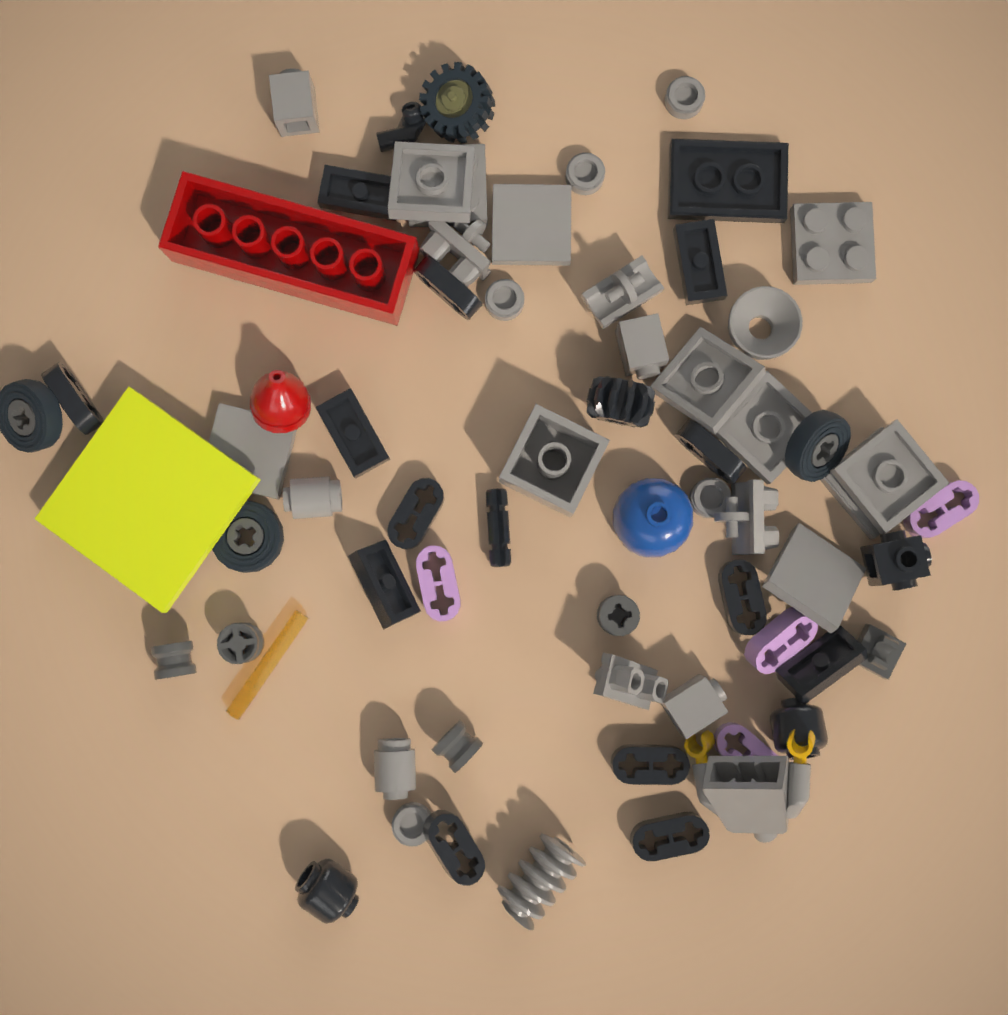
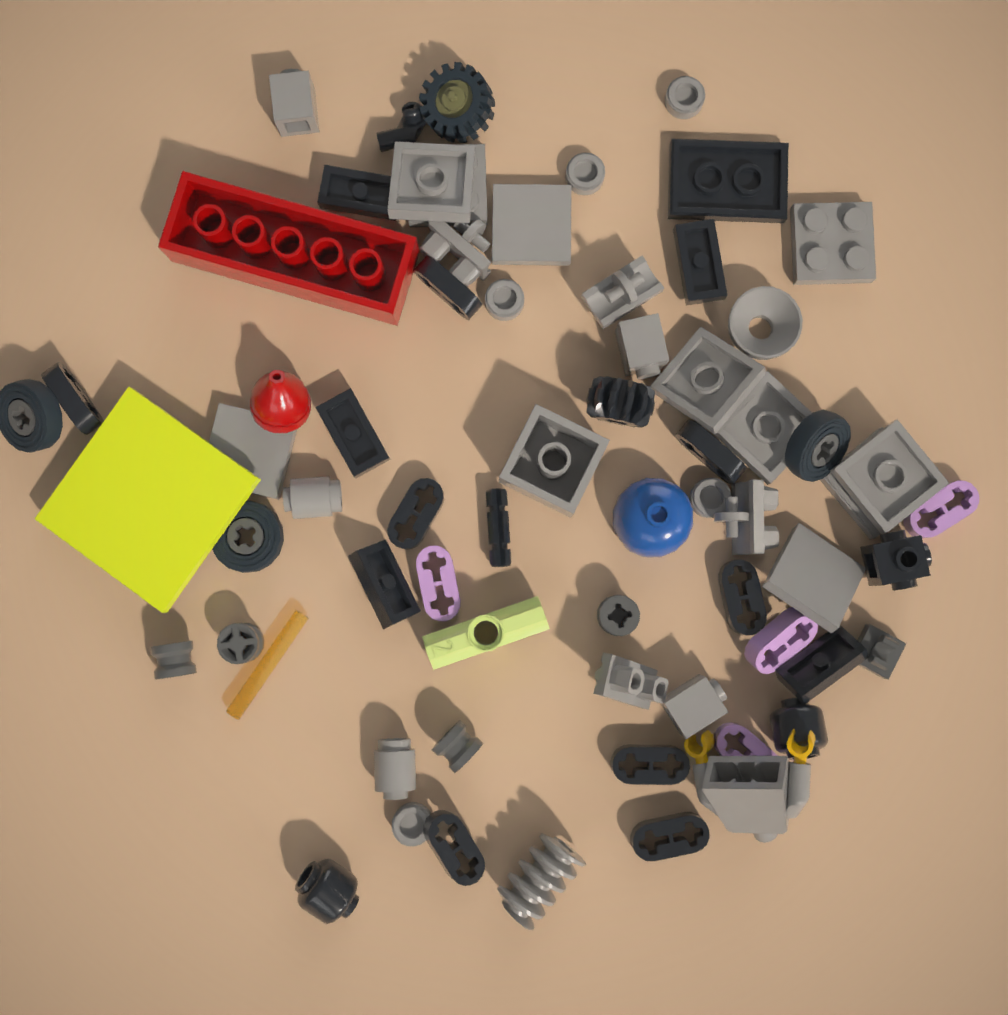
none -> yellowish green piece [422,596,550,670]

